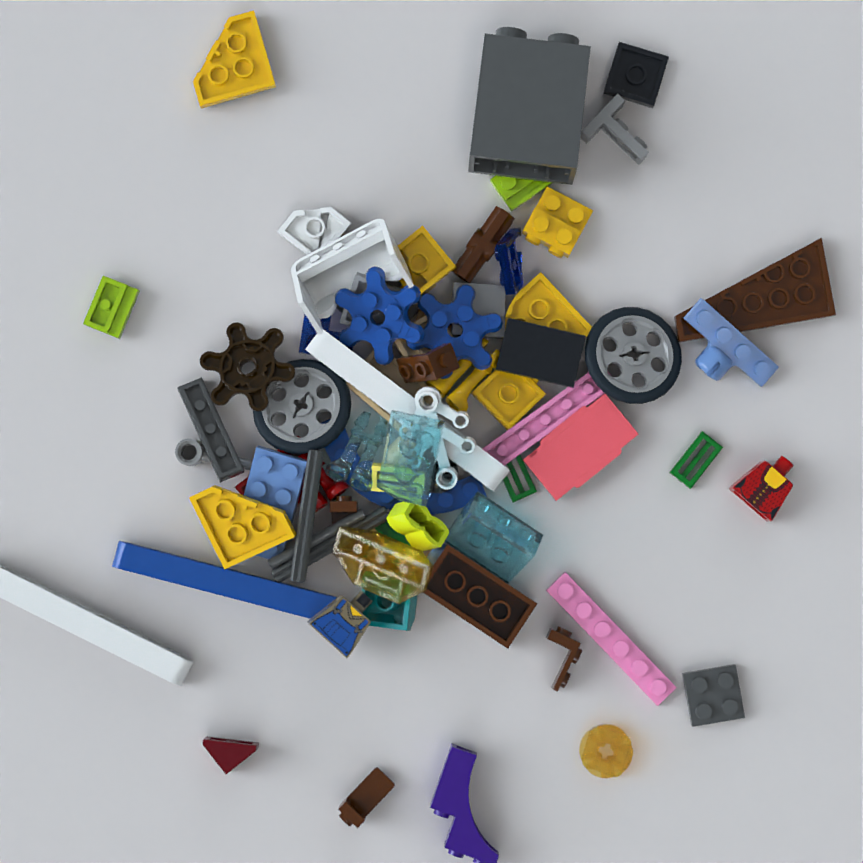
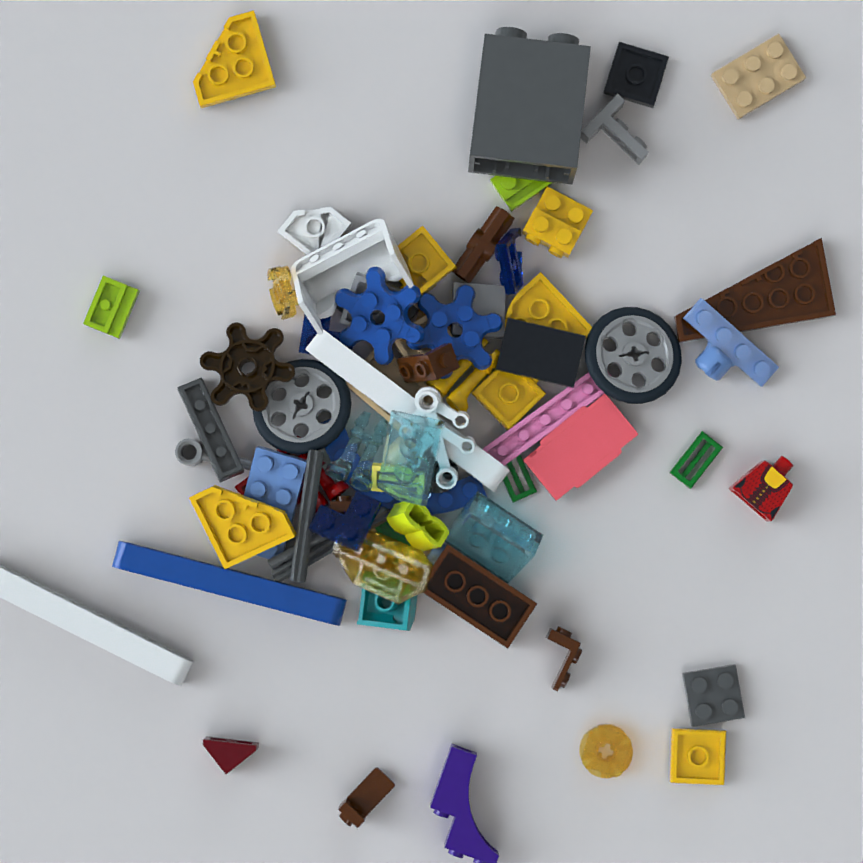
torso [308,591,373,658] -> none
bright pink plate [546,572,677,706] -> none
none -> clear yellow plate [267,266,299,320]
none -> clear blue plate [309,491,382,552]
none -> yellow plate [670,728,726,785]
none -> tan plate [711,34,806,120]

